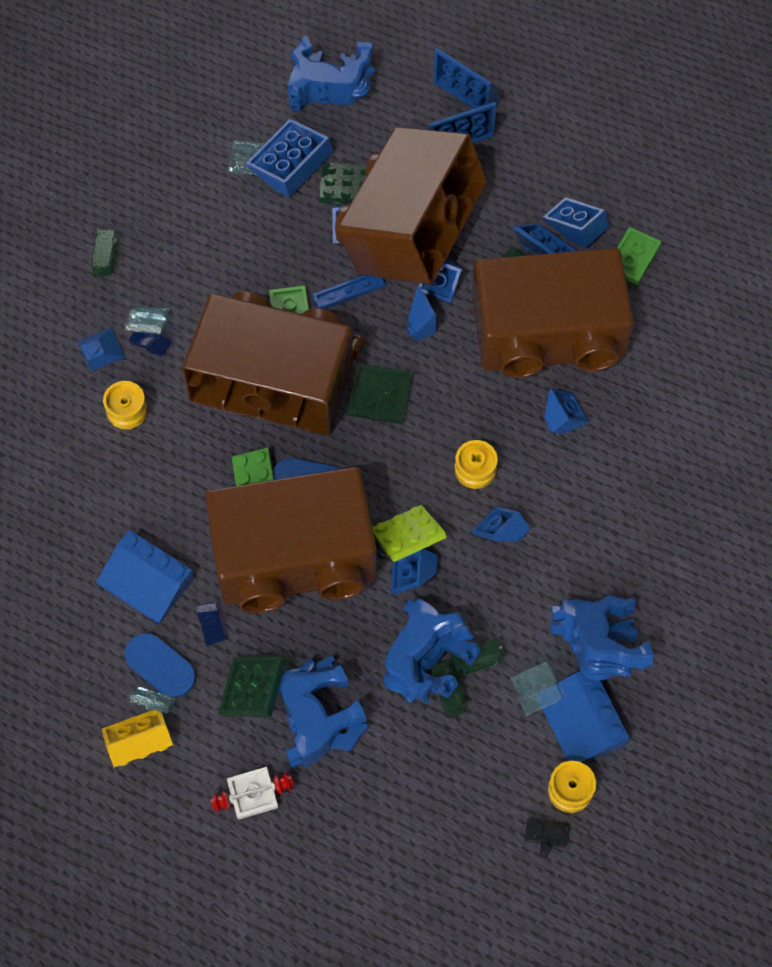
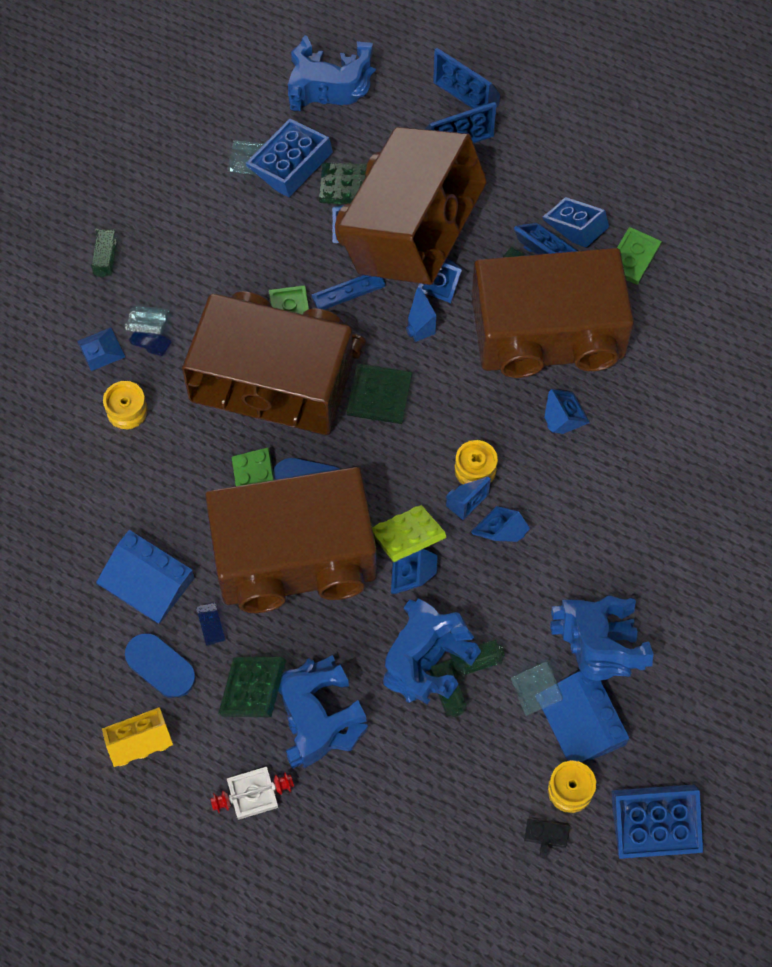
clear light blue plate [130,687,176,714] -> none
none -> blue slope [446,477,491,520]
none -> blue slope [612,785,703,859]

